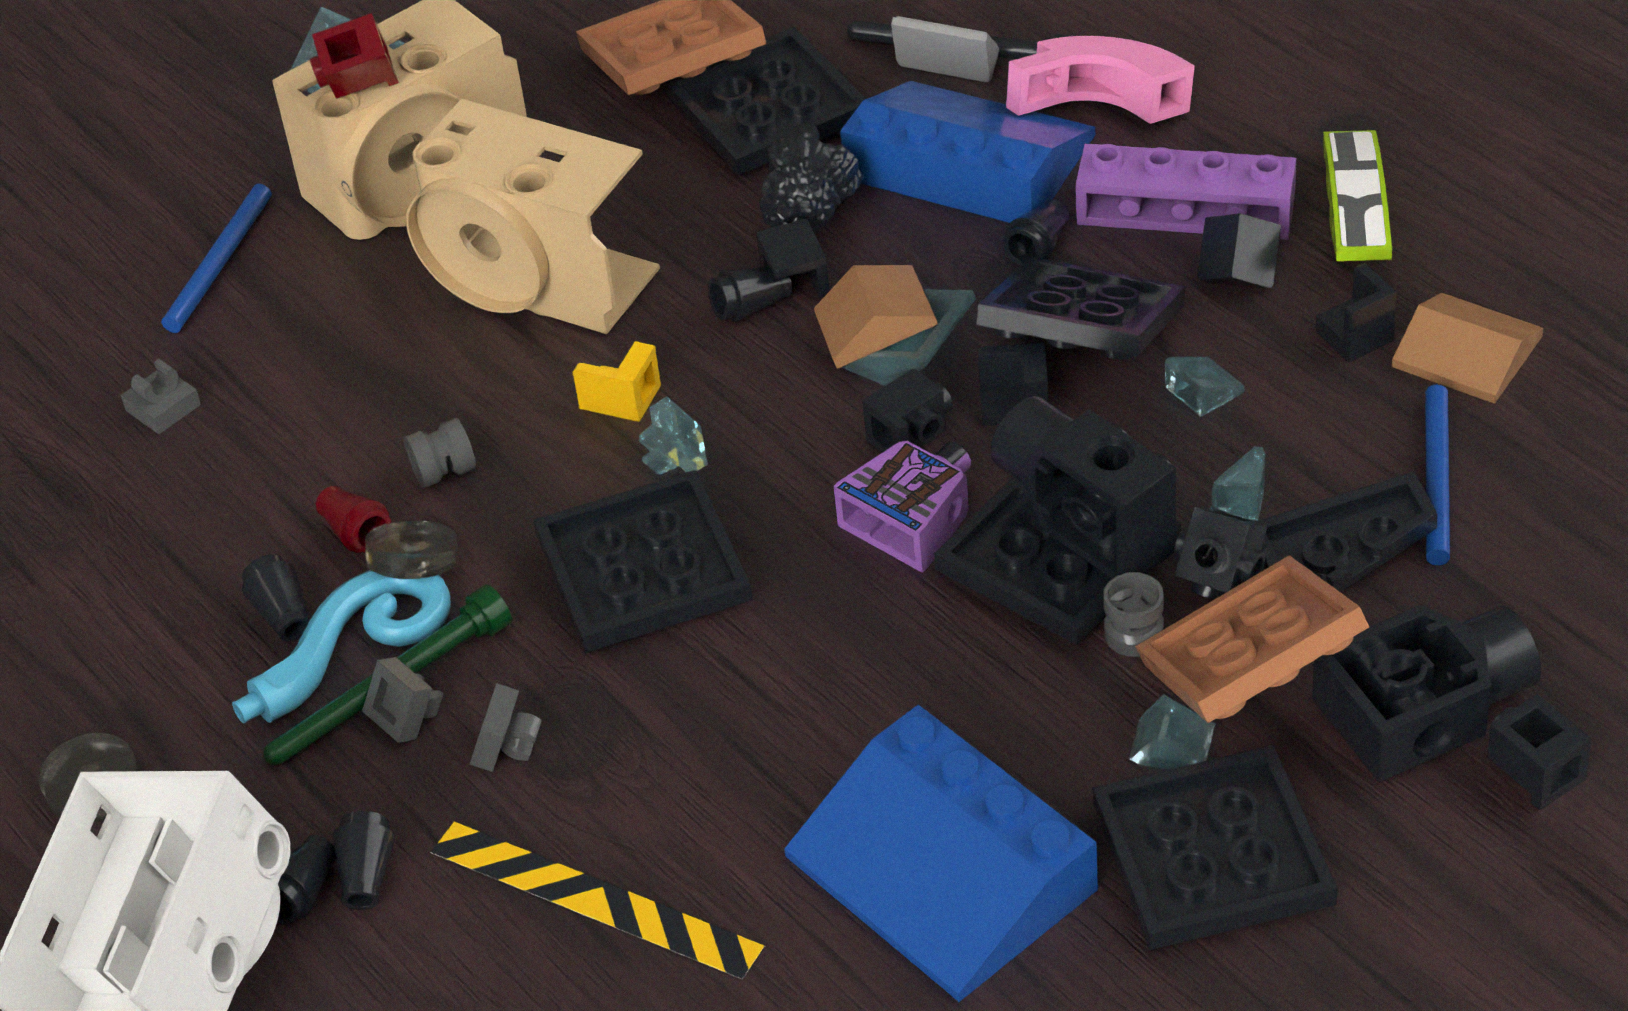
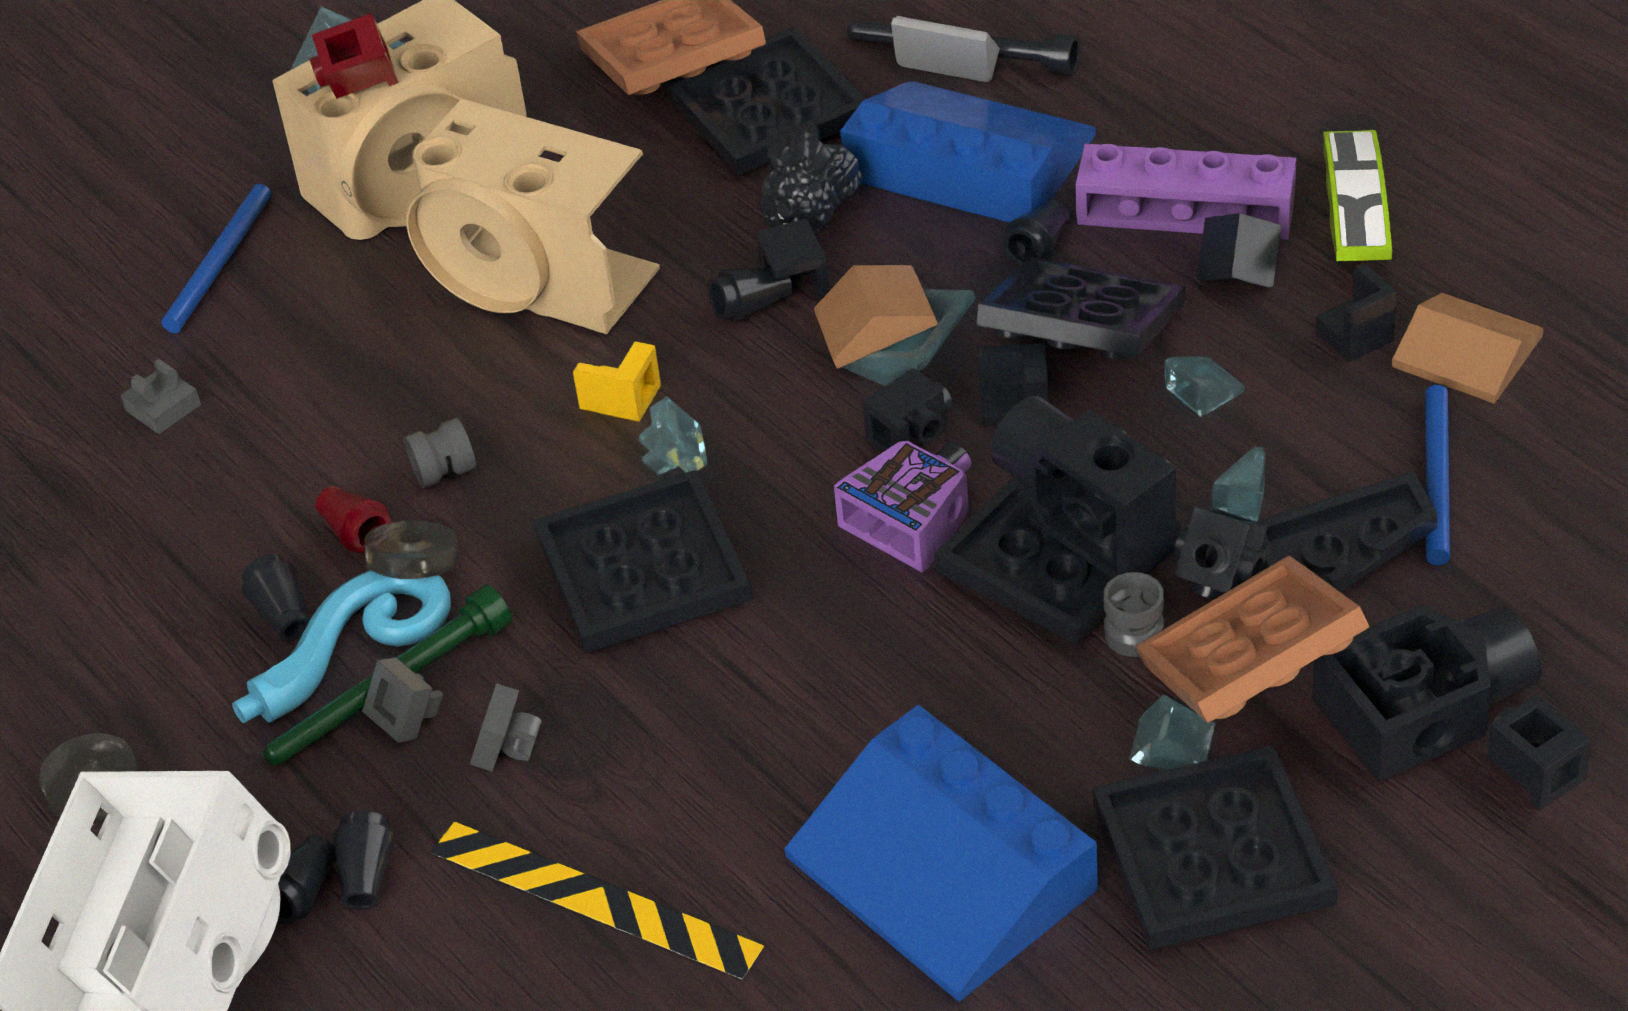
bright pink arch [1006,36,1195,124] -> none

